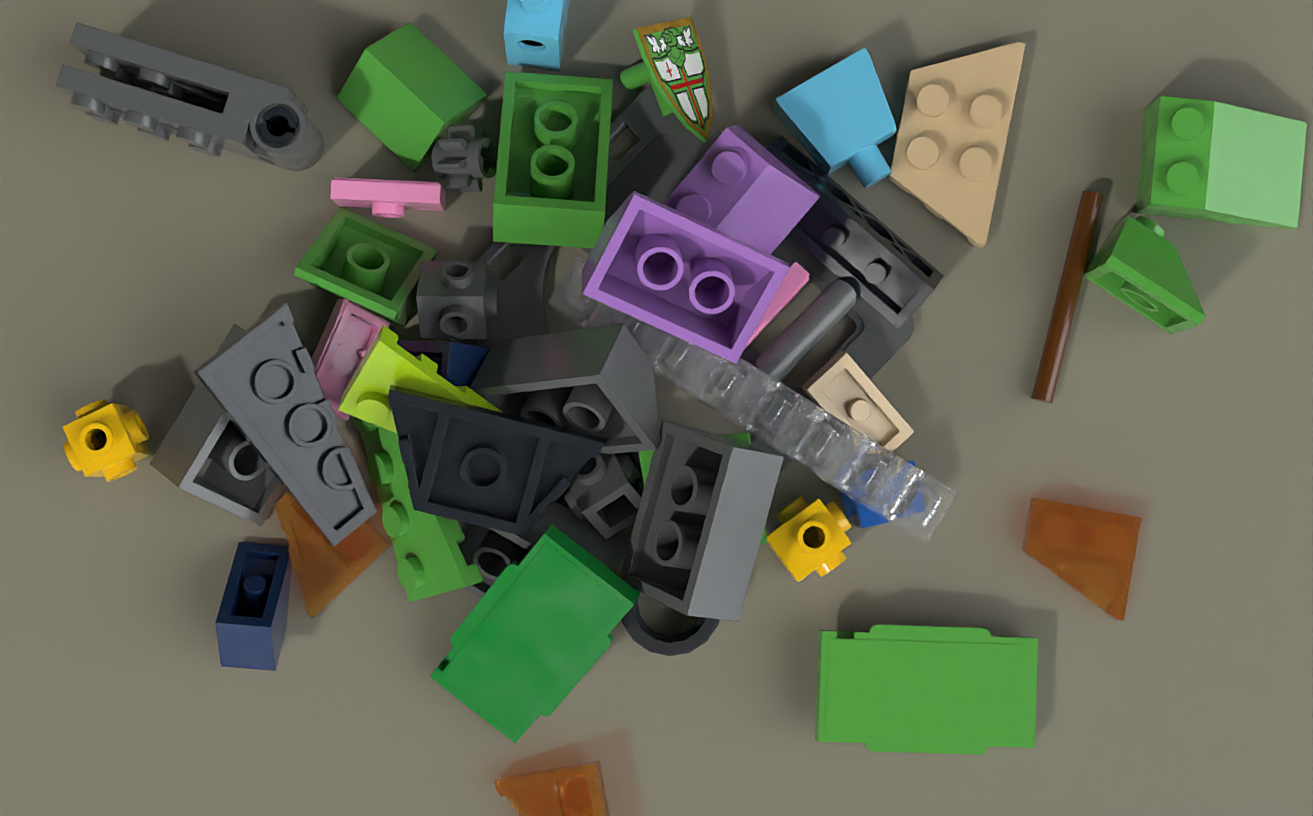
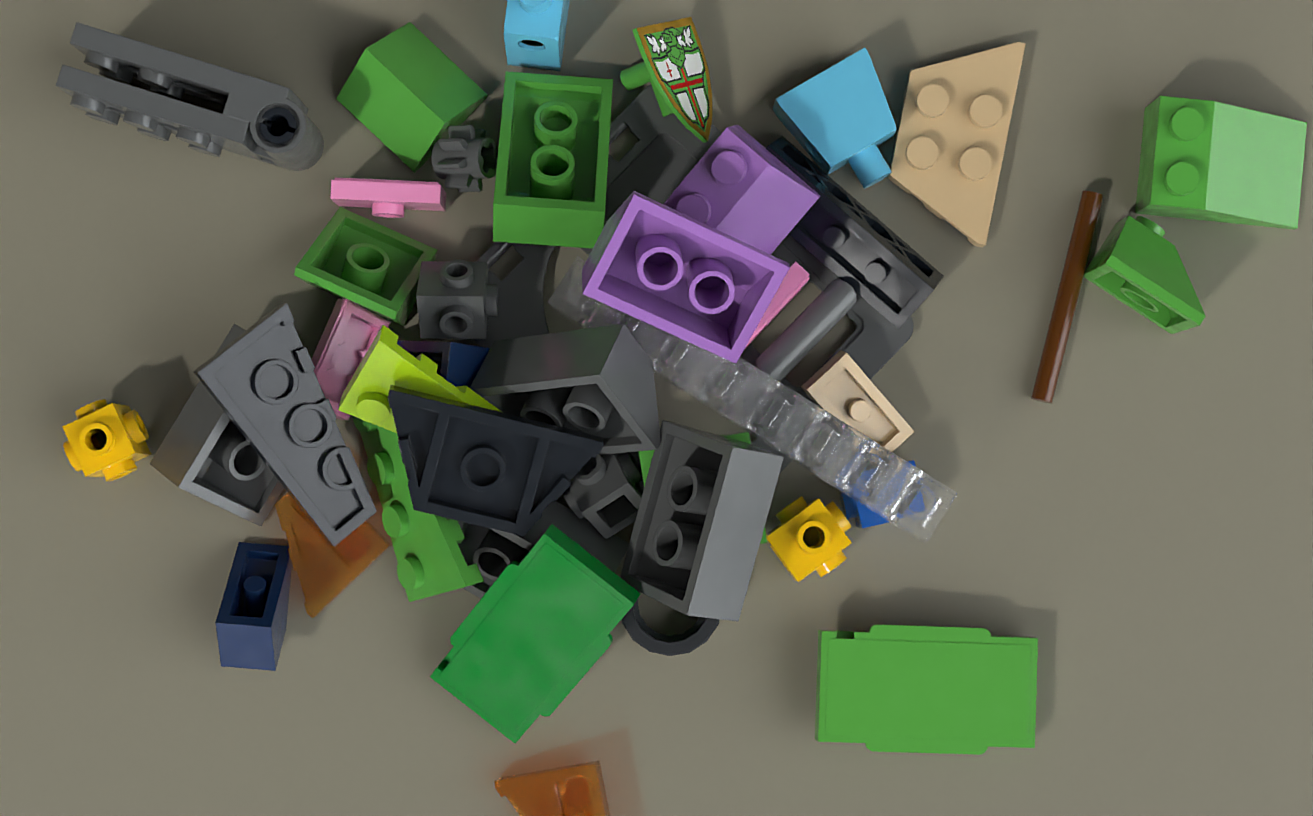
clear orange wing [1022,498,1142,621] -> none

